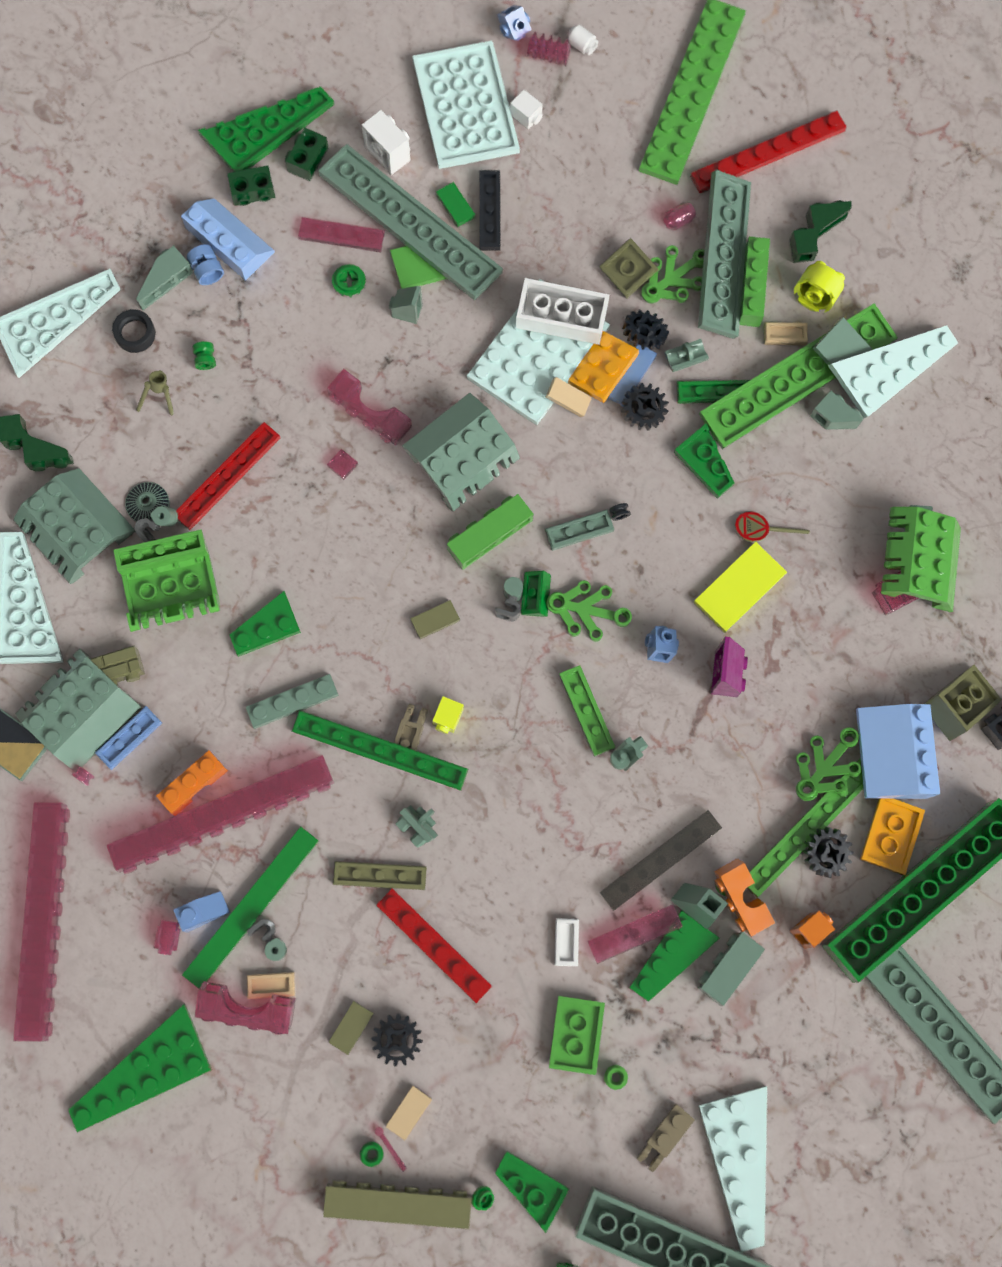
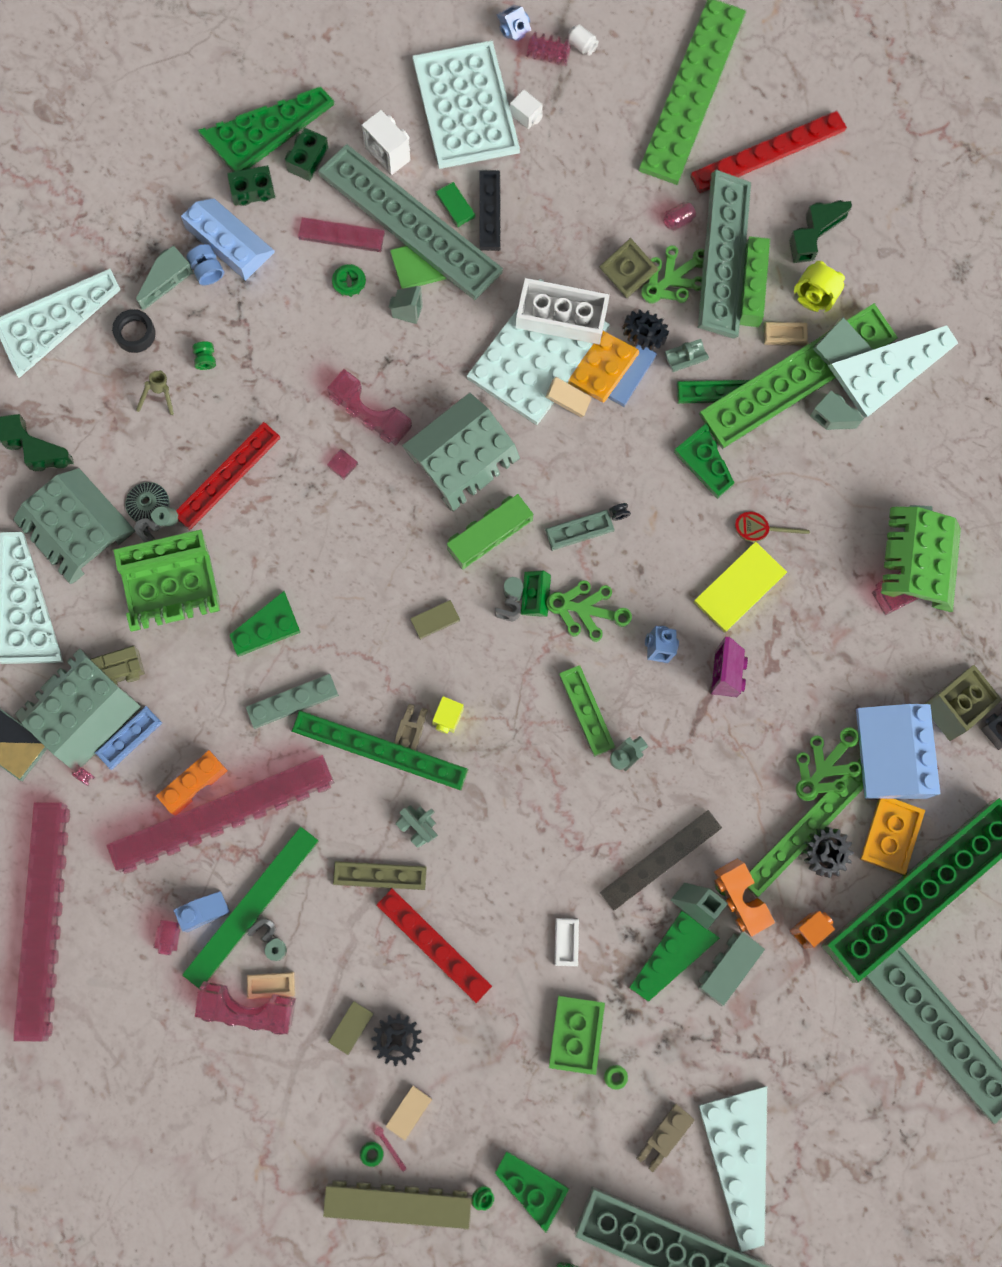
green wing [68,1004,212,1133] -> none
clear pink tile [588,904,683,964] -> none
black gear [621,383,669,431] -> none

